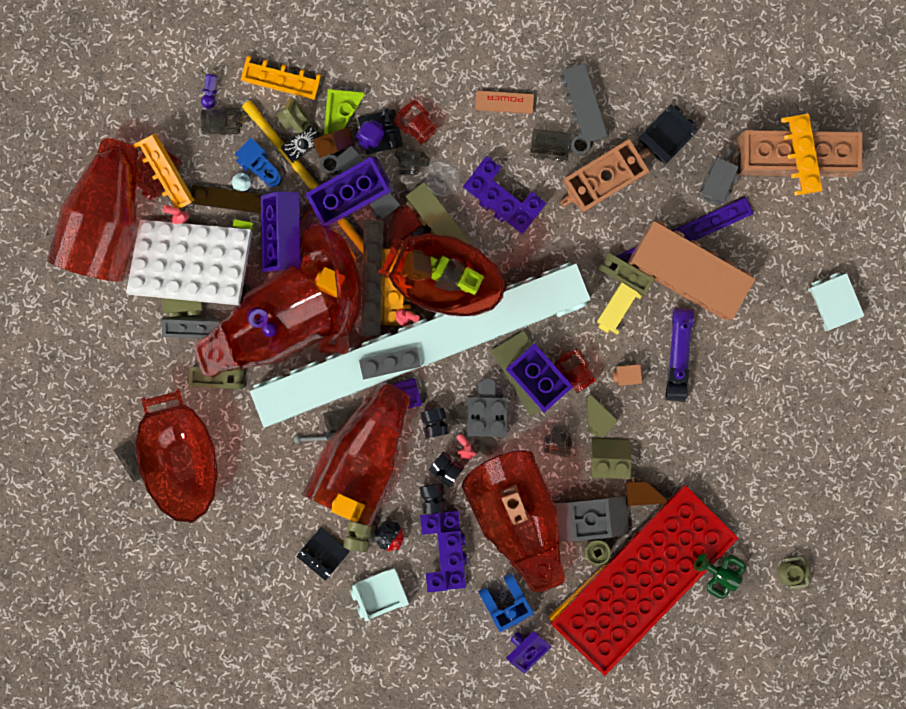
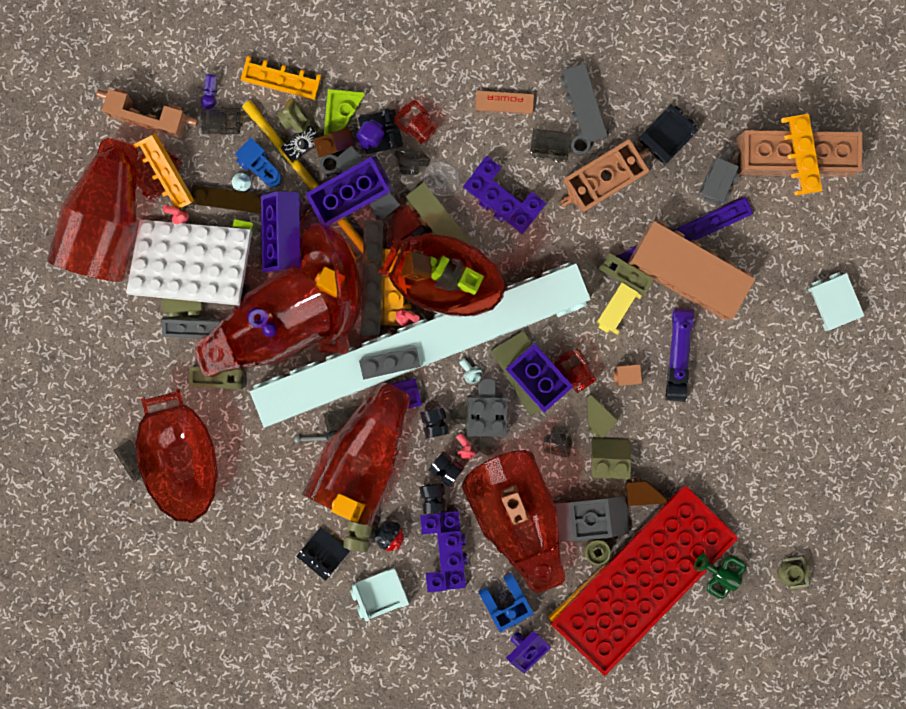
none -> nougat brick [96,88,198,139]
none -> light aqua plate [459,358,483,384]

